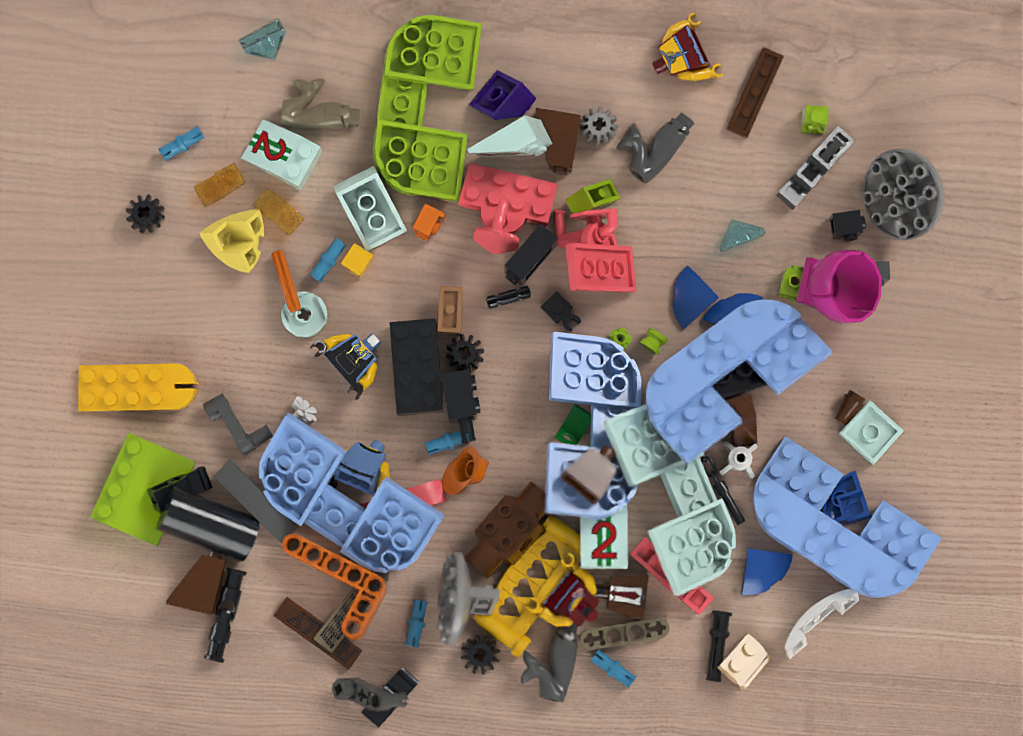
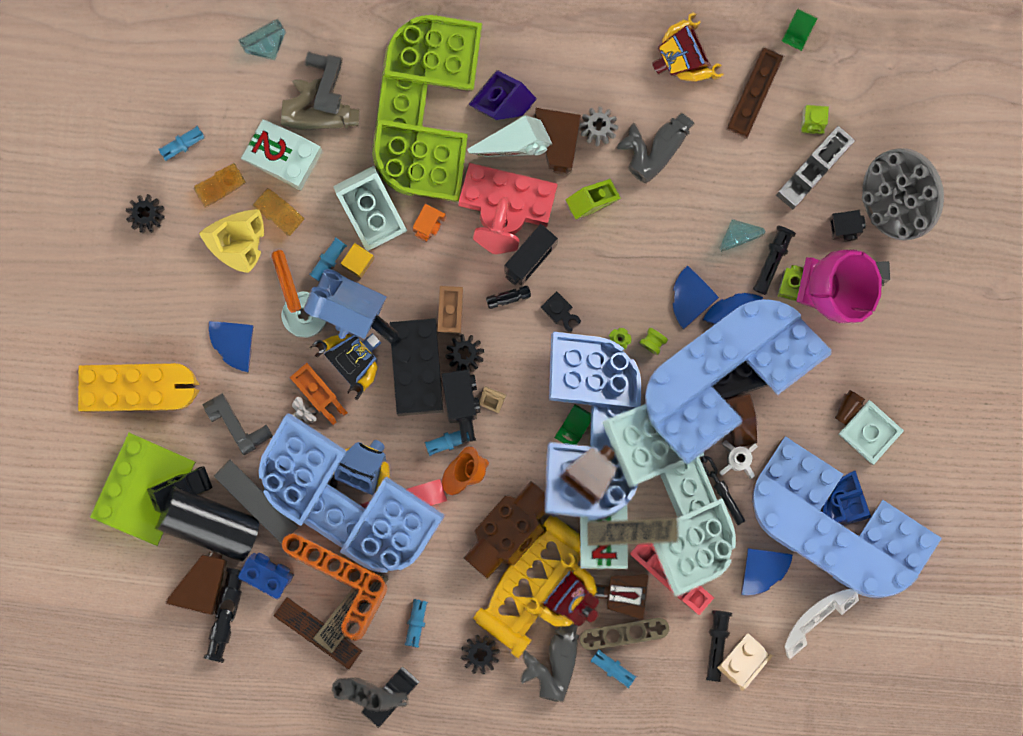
light grey bracket [437,552,499,646] -> none
coral plate [553,208,637,293] -> none
none -> blue brick [209,321,254,372]
none -> blue bracket [238,553,294,599]
none -> orange hinge [289,363,348,425]
none -> medium blue piece [304,269,399,343]
none -> dark grey beam [305,51,342,114]
none -> tan slope [479,386,507,413]
none -> dark tan tile [587,518,678,546]
none -> black pin [753,225,796,295]
none -> green bracket [782,9,818,51]

